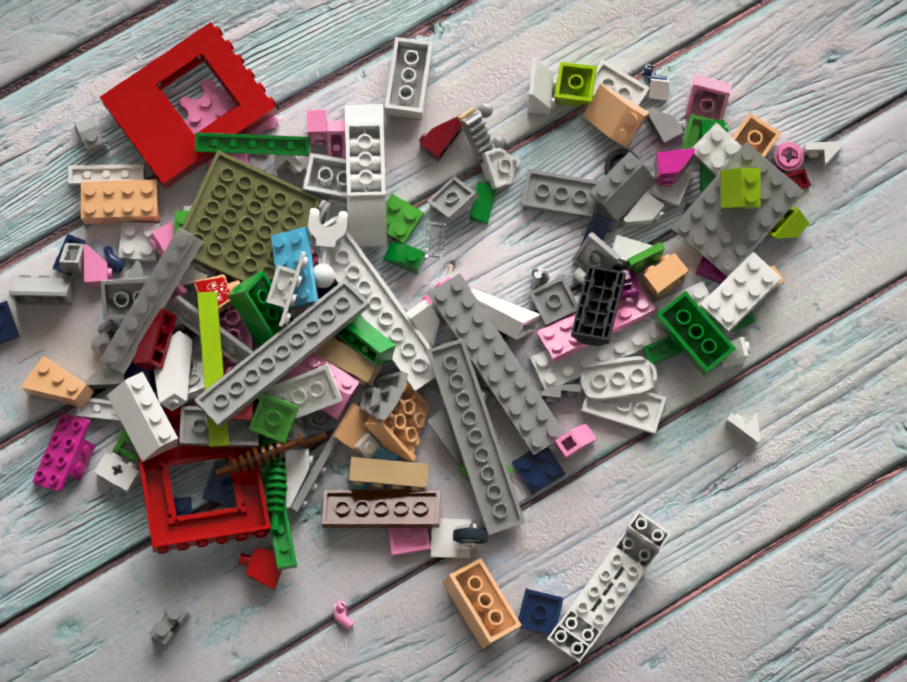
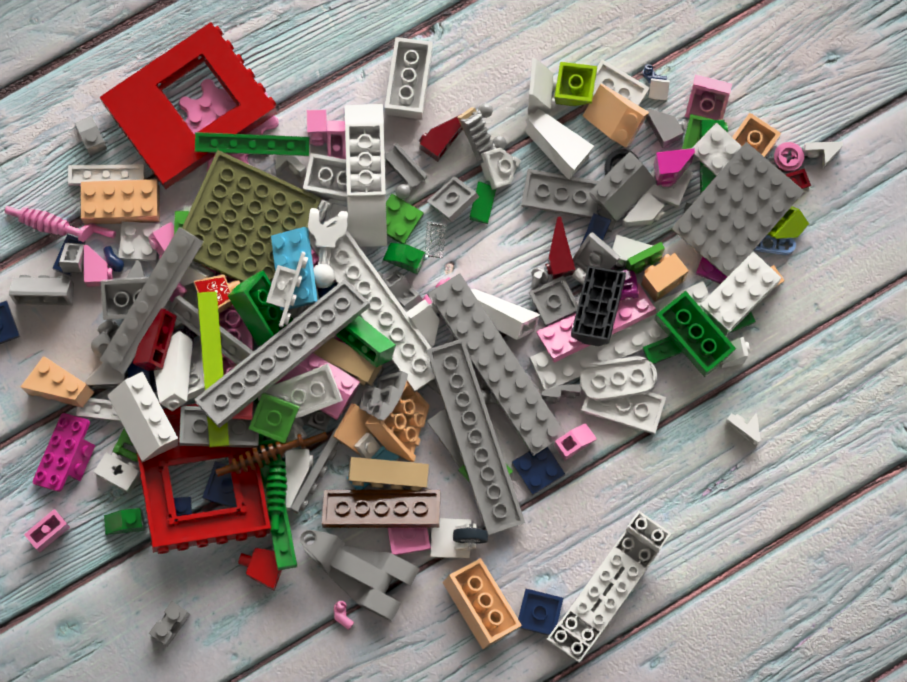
lime slope [720,168,761,209] -> none
none -> bright pink piece [4,206,116,242]
none -> bright pink brick [24,509,70,552]
none -> green slope [104,508,145,535]
none -> light grey piece [300,530,420,621]
none -> light grey slope [383,270,423,310]
none -> light grey gear [384,143,427,199]
none -> white slope [524,108,594,180]
none -> dark red slope [545,216,576,280]
none -> light blue beam [753,235,796,255]

